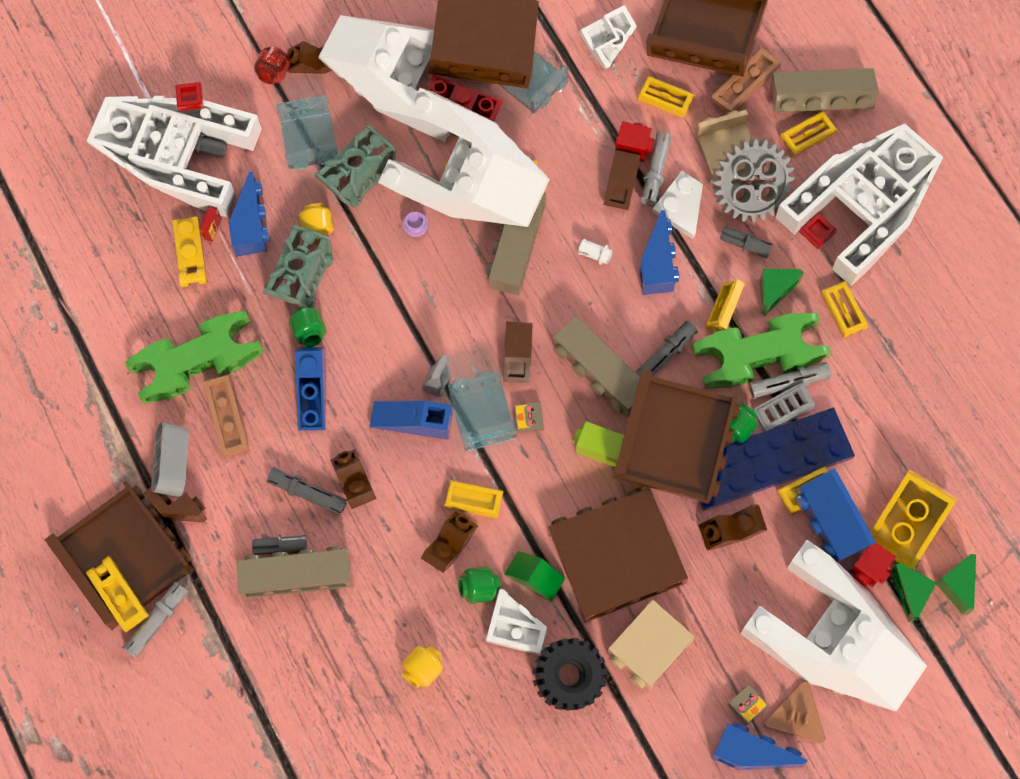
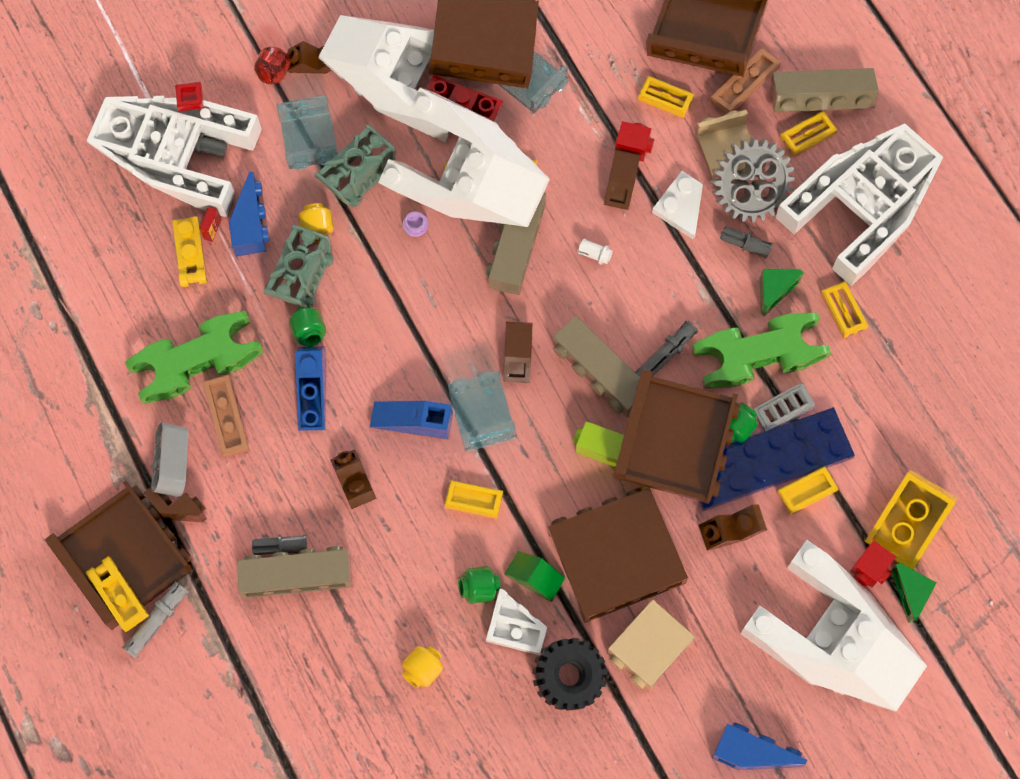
dark grey pin [267,467,347,516] -> none
reddish brown slope [421,512,478,573] -> none
light grey slope [422,355,451,397] -> none
dark tan tile [514,402,544,433] -> none
white slope [578,5,637,70] -> none
blue slope [639,210,679,295] -> none
light grey pin [640,131,672,206] -> none
yellow tile [705,279,745,333] -> none
dark tan tile [728,684,768,725] -> none
light grey pin [749,362,831,399] -> none
nougat piece [764,681,826,742] -> none
blue slope [795,468,876,562] -> none
red tile [799,212,837,249] -> none
green slope [936,554,976,615] -> none

